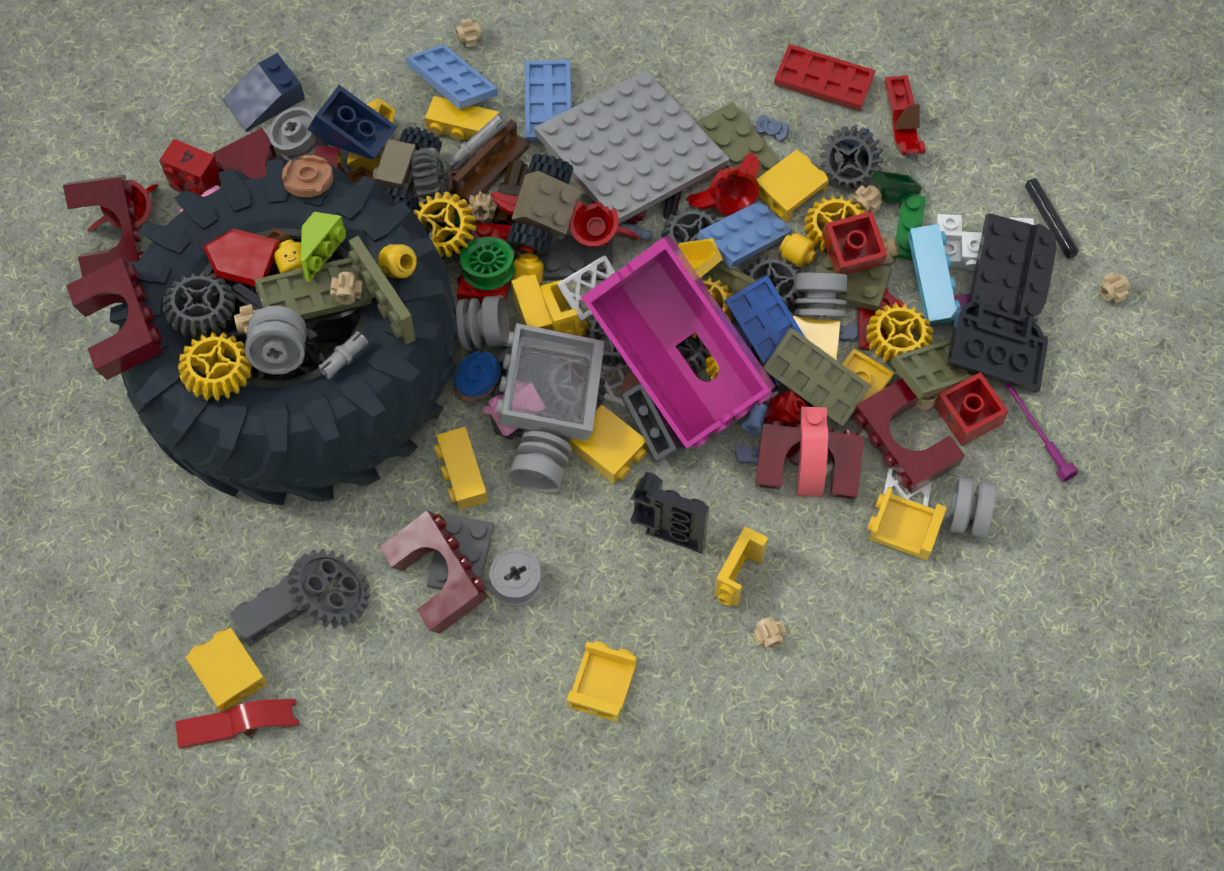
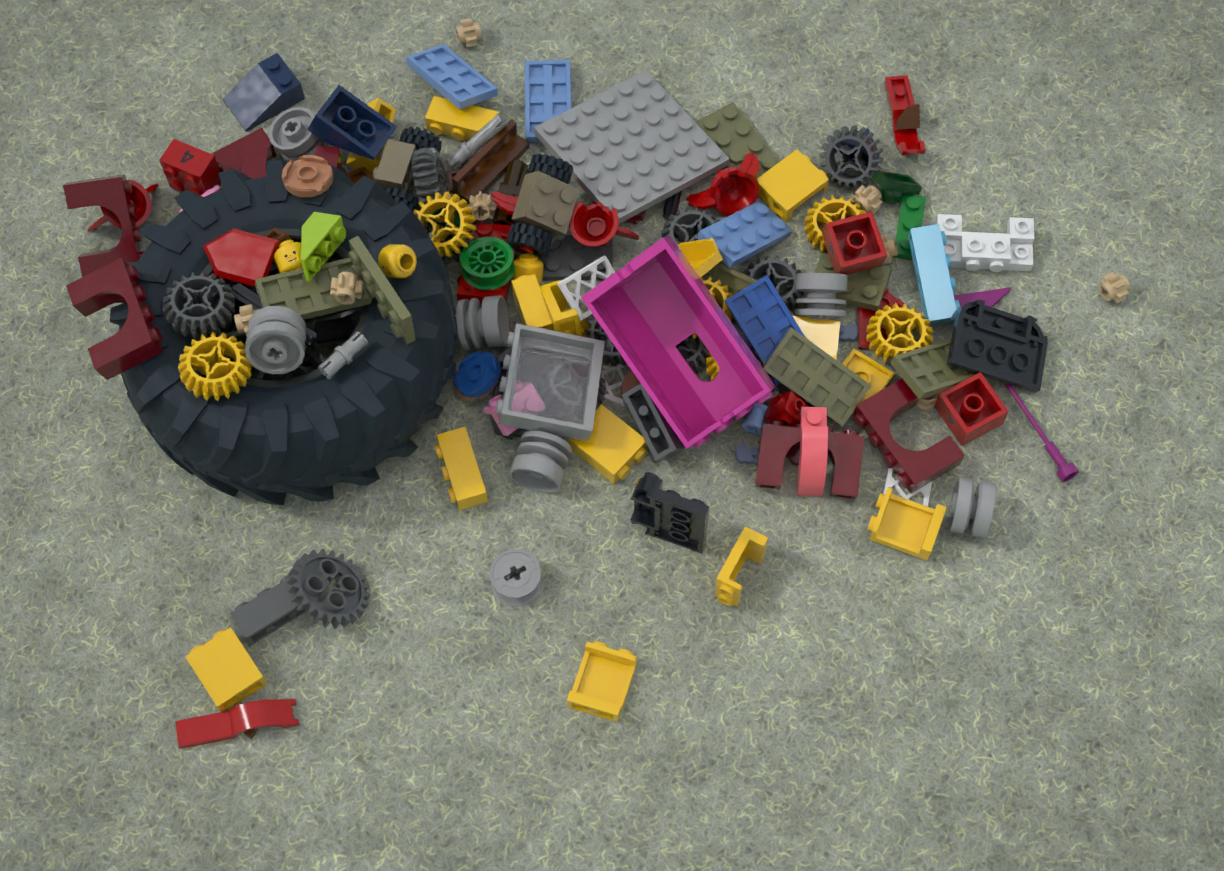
arch [379,510,488,634] -> none
dark grey plate [427,514,494,590] -> none
sand blue piece [619,221,653,241] -> none
tan gear [753,617,787,649] -> none
sand blue piece [756,115,789,141] -> none
red plate [774,44,876,111] -> none
yellow head [779,233,817,268] -> none
black plate [968,213,1056,318] -> none
black axle [1025,178,1079,259] -> none

